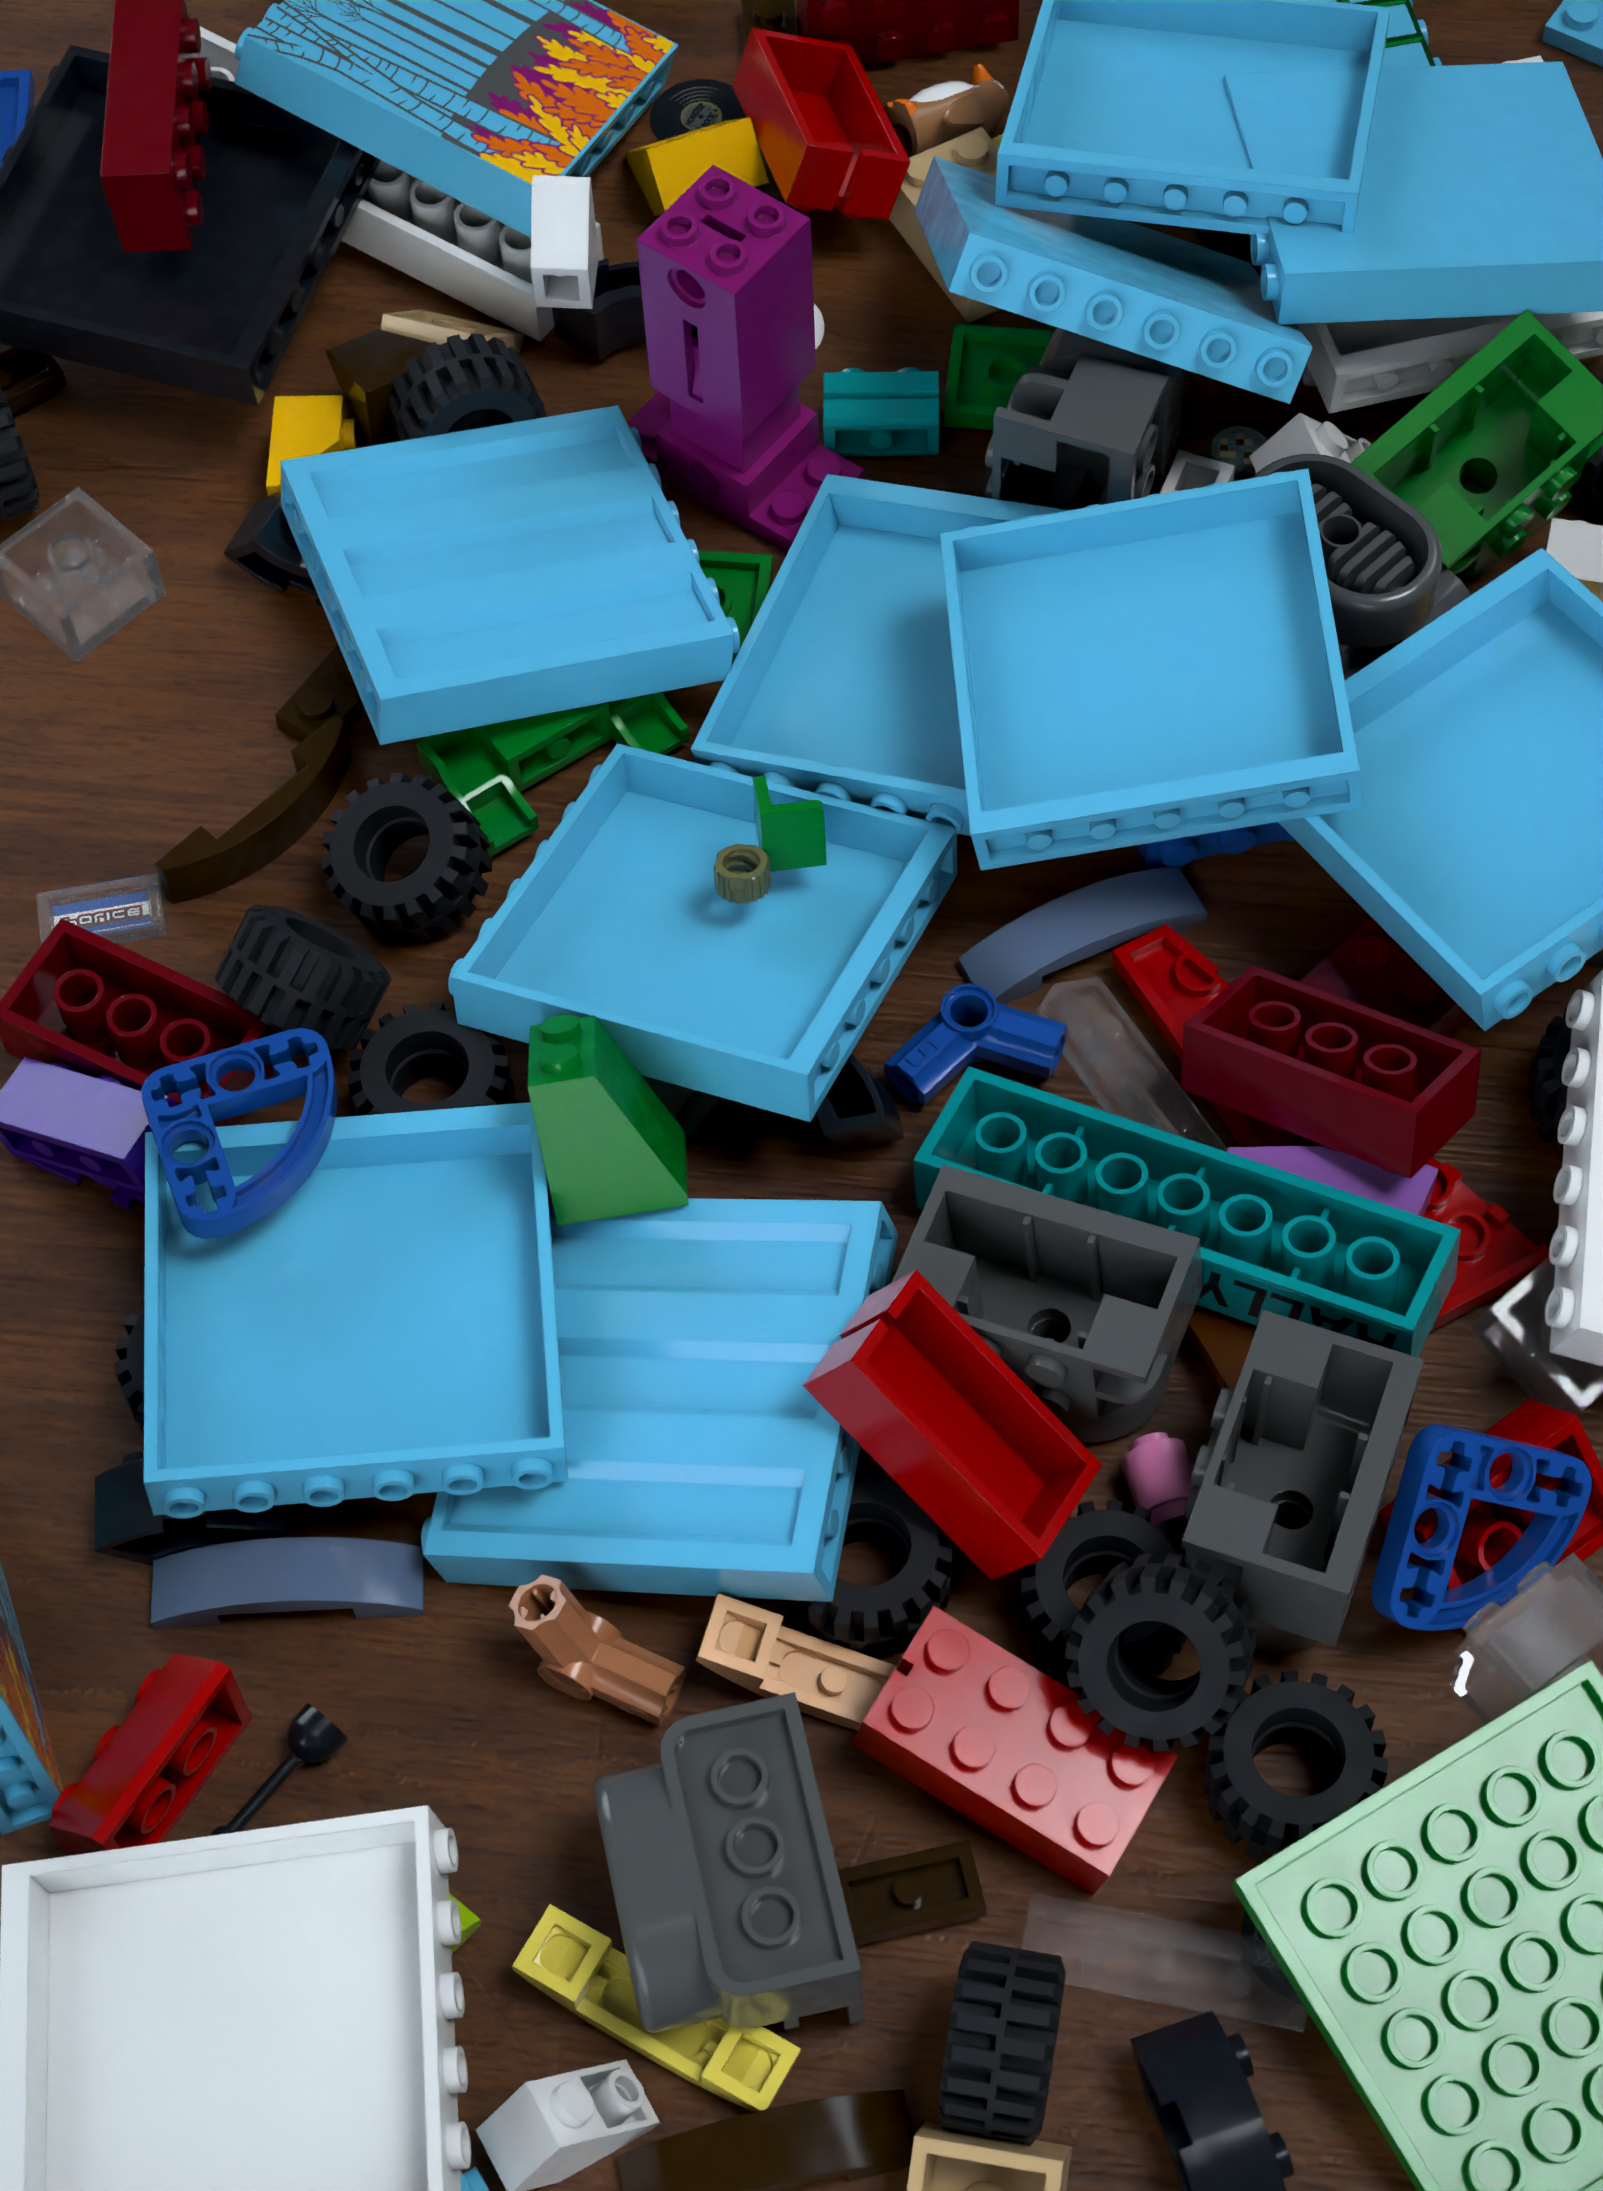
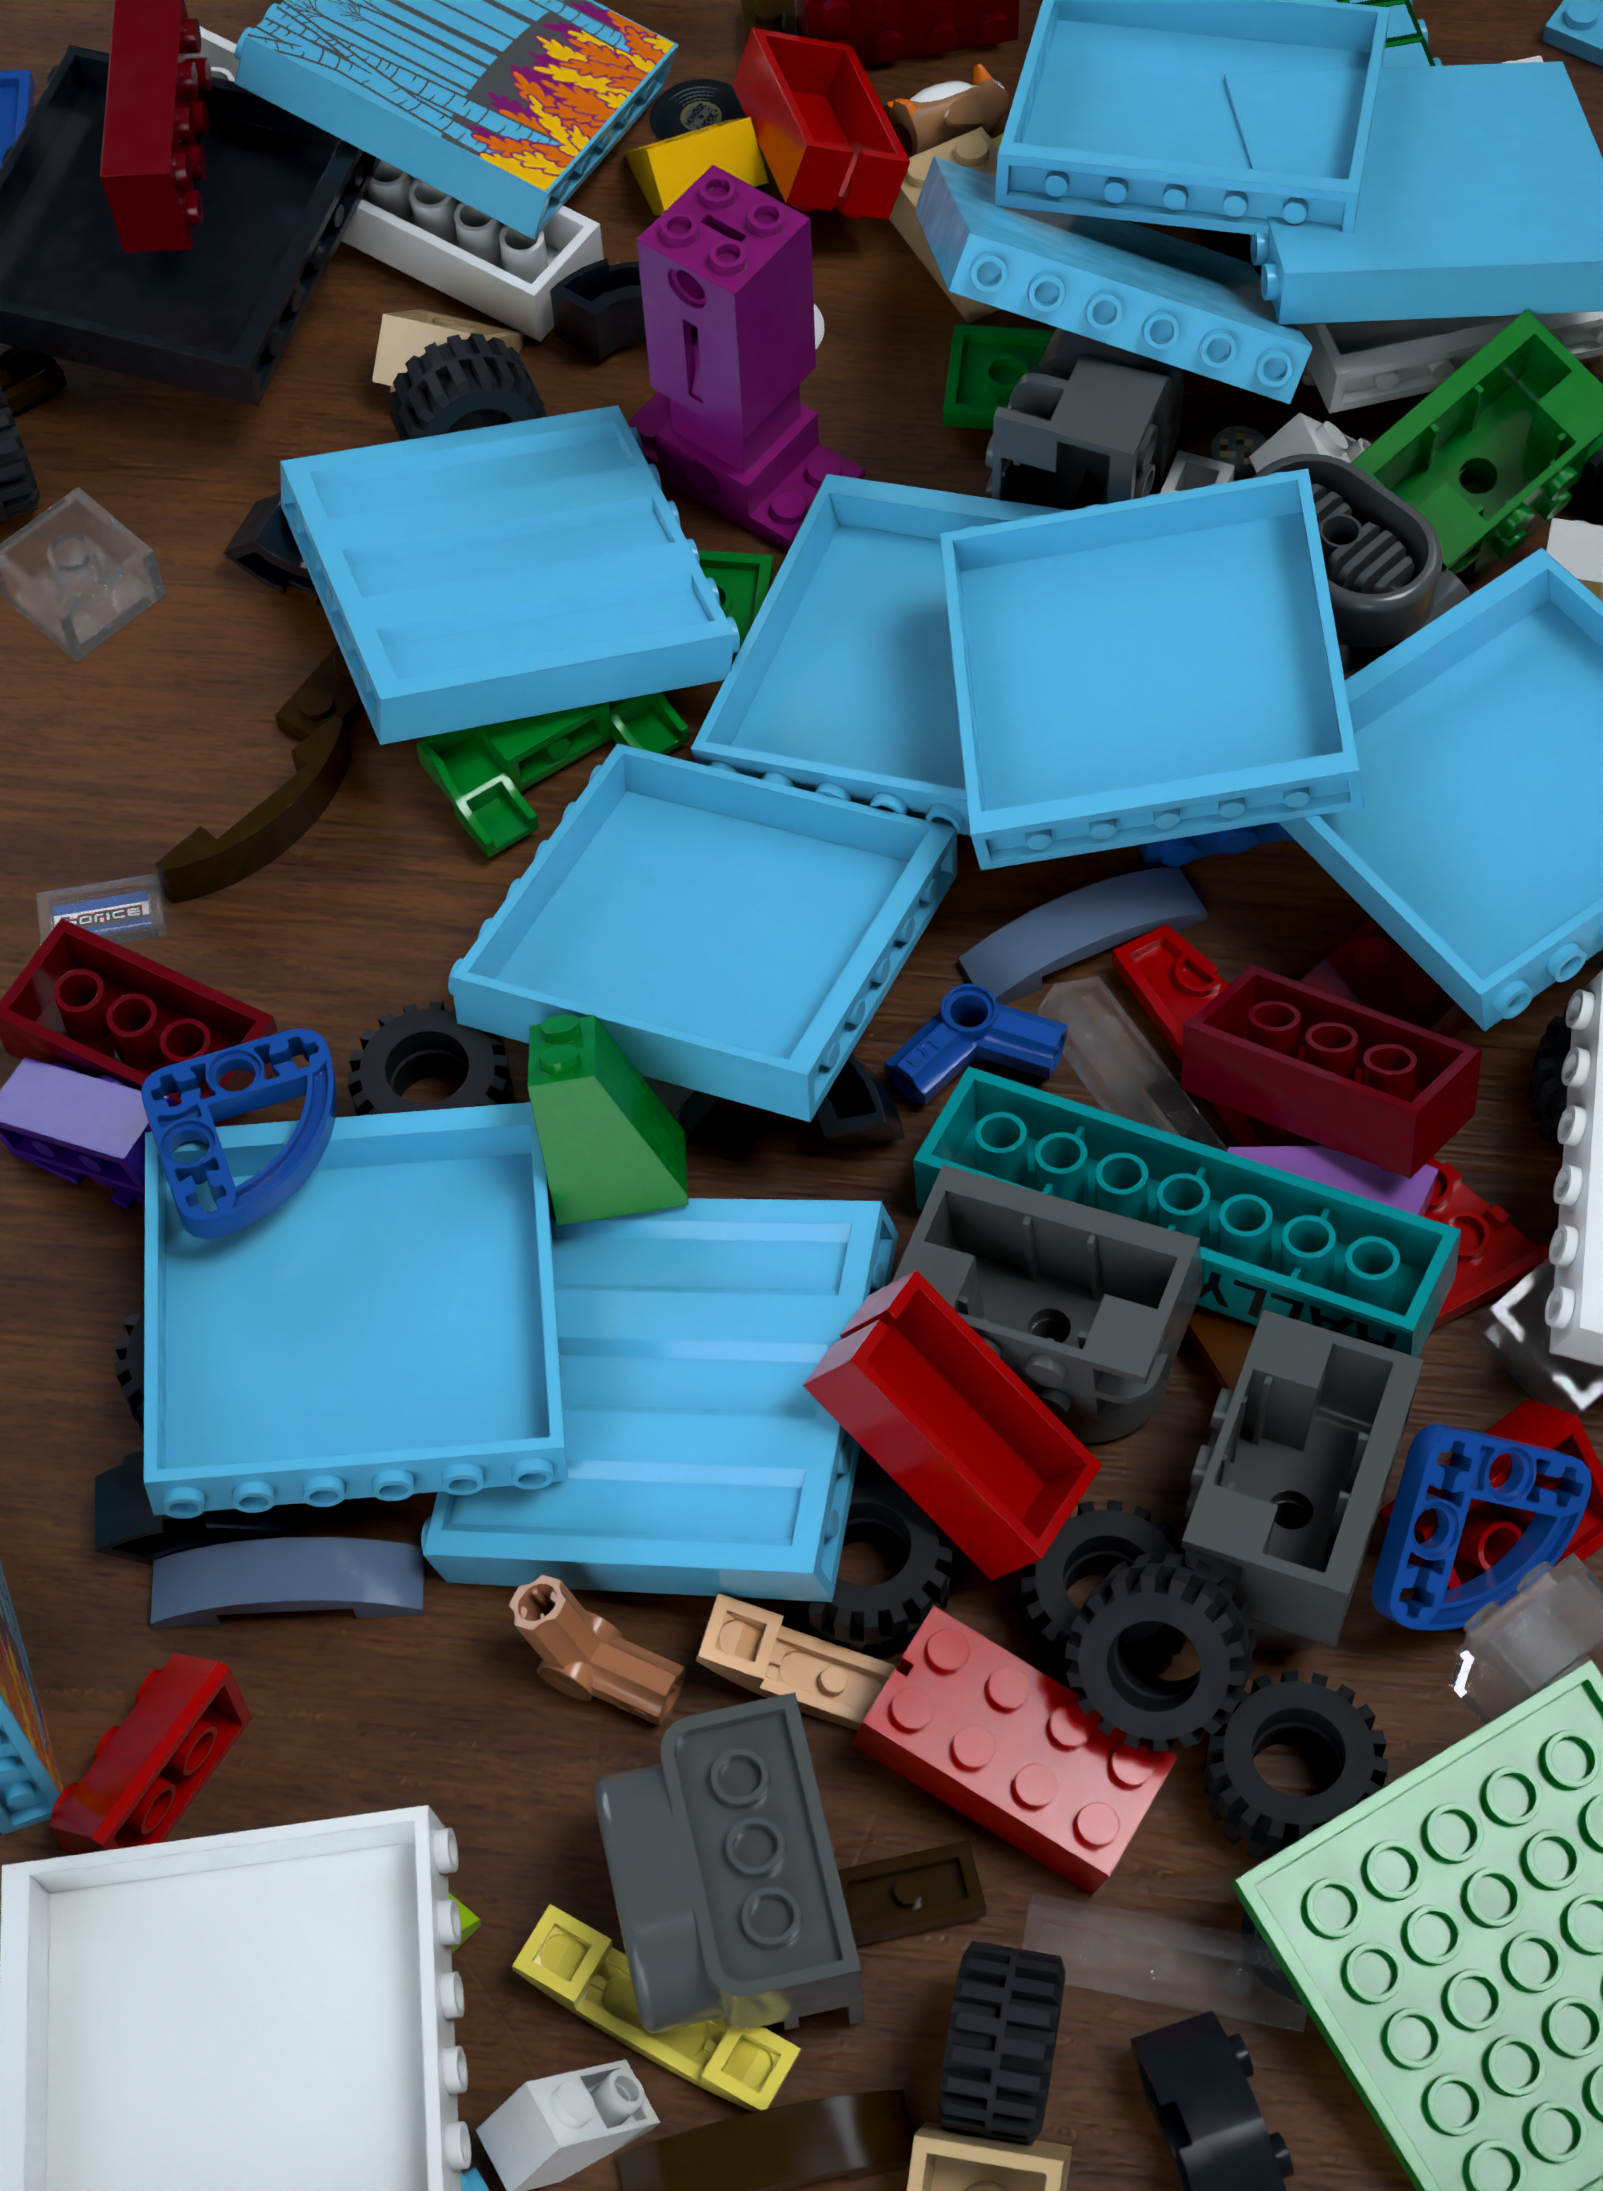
black hinge [210,1703,348,1836] -> none
black tyre [214,905,392,1050] -> none
yellow slope [266,395,359,497] -> none
black tyre [321,772,492,943] -> none
dark brown slope [325,329,439,447] -> none
white slope [531,175,599,309] -> none
olive axle [713,844,771,904] -> none
green panel [752,775,827,872] -> none
teal brick [823,367,939,457] -> none
bright pink brick [1120,1432,1193,1537] -> none

